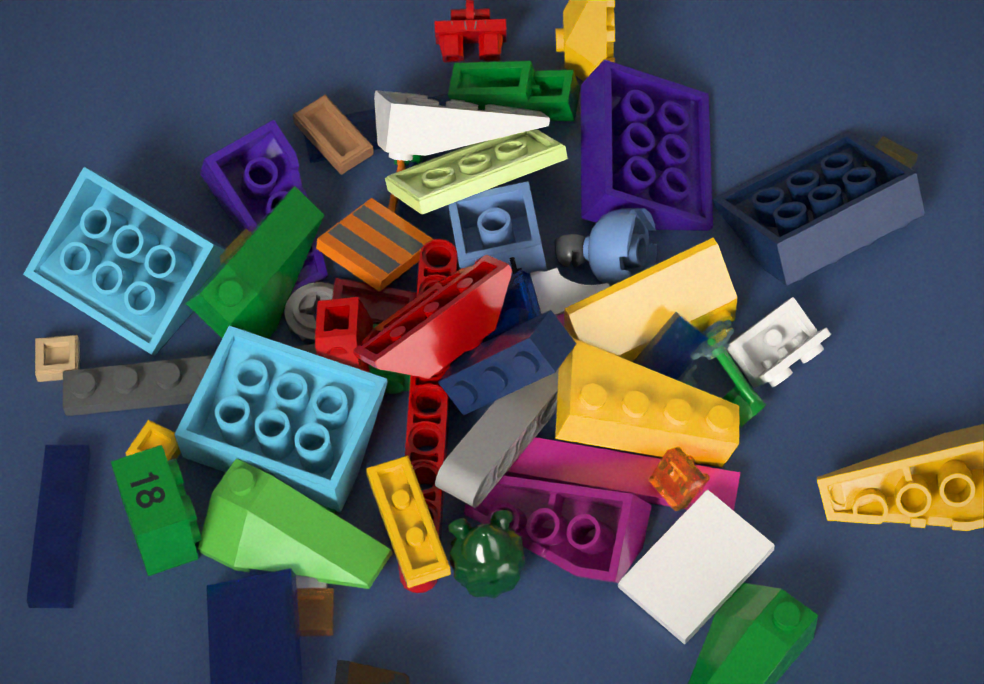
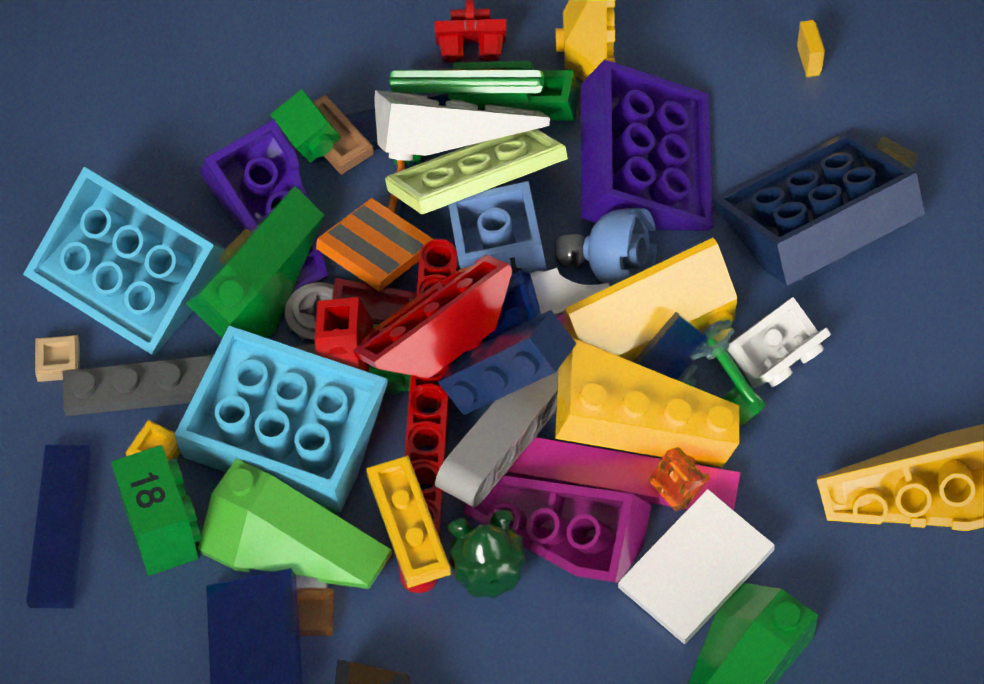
none -> green brick [270,89,342,163]
none -> axle [389,69,545,93]
none -> yellow tile [797,20,825,77]

